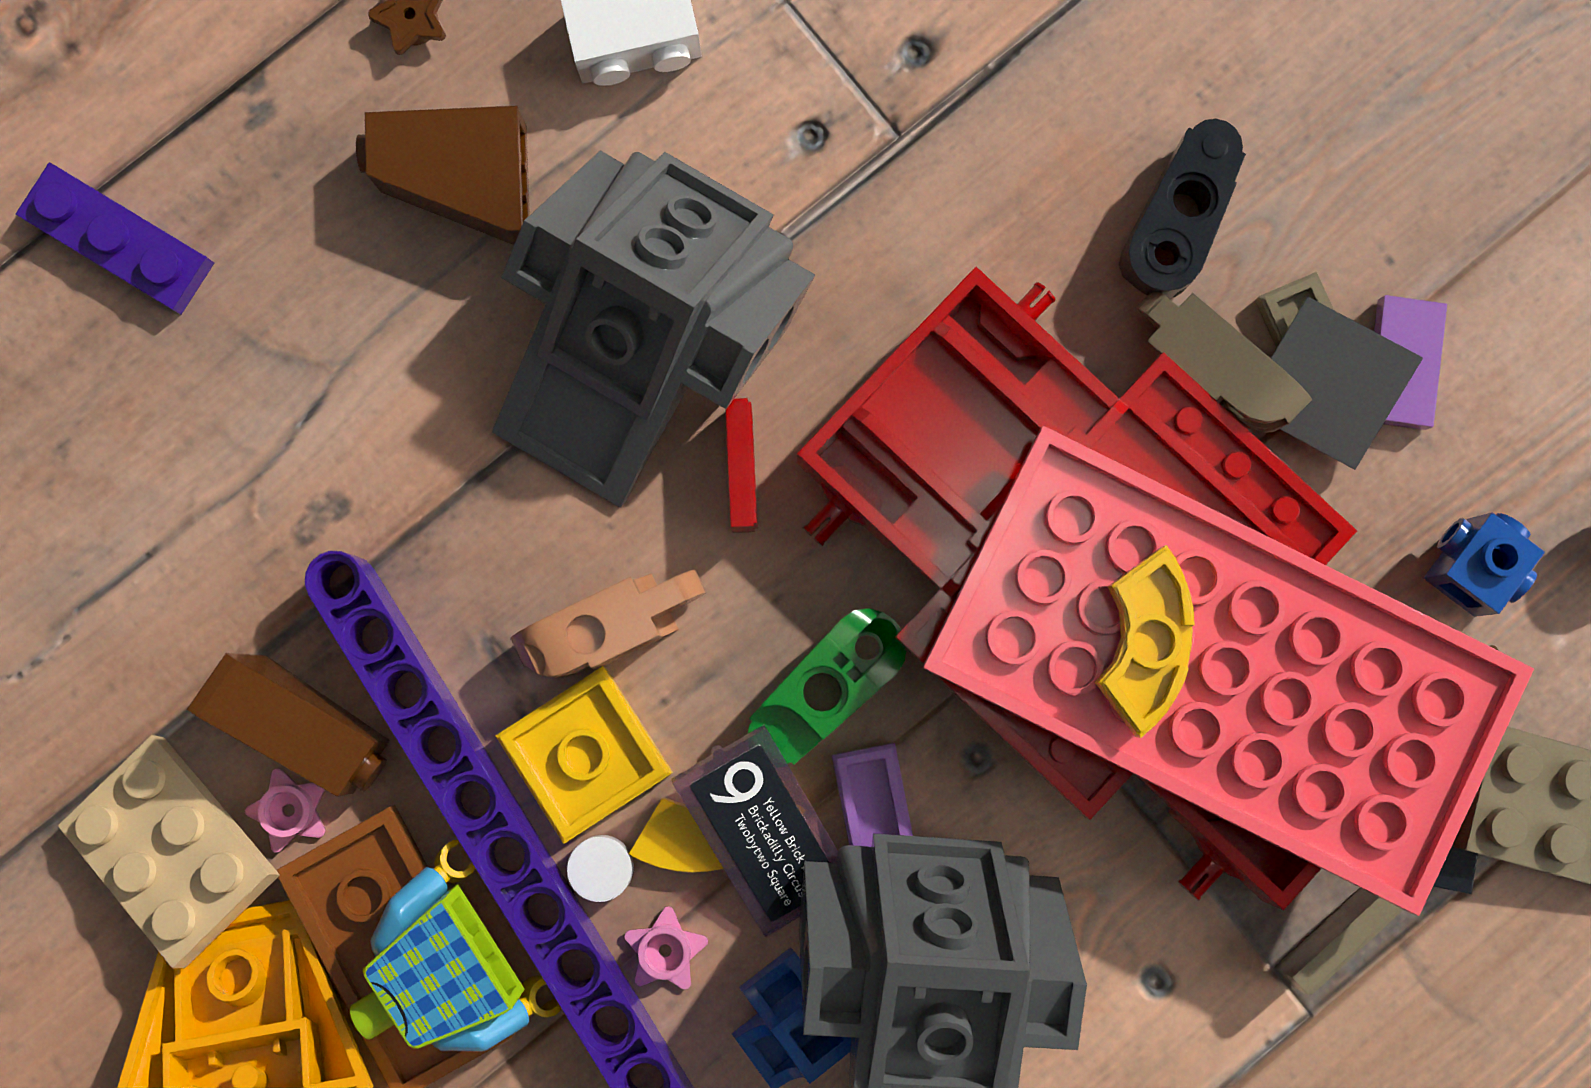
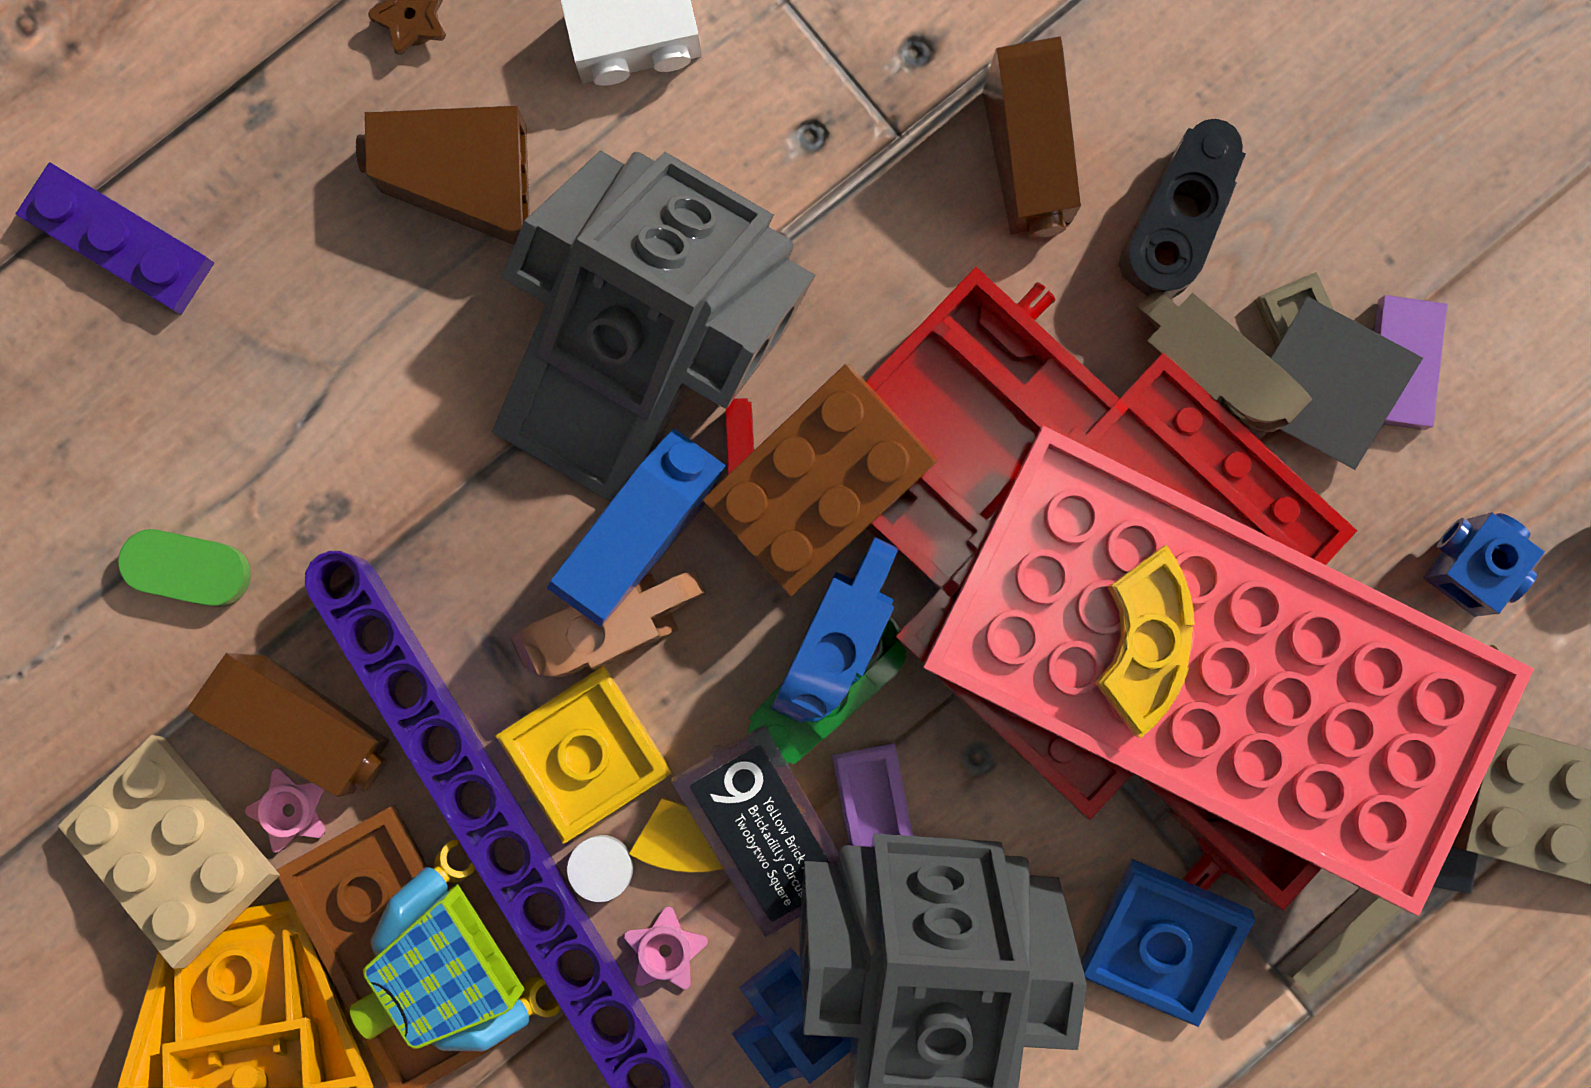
none -> bright green tile [118,529,251,607]
none -> blue slope [547,428,726,627]
none -> dark orange plate [703,363,938,596]
none -> blue piece [771,537,898,723]
none -> reddish brown slope [982,36,1081,239]
none -> blue tile [1081,859,1255,1027]

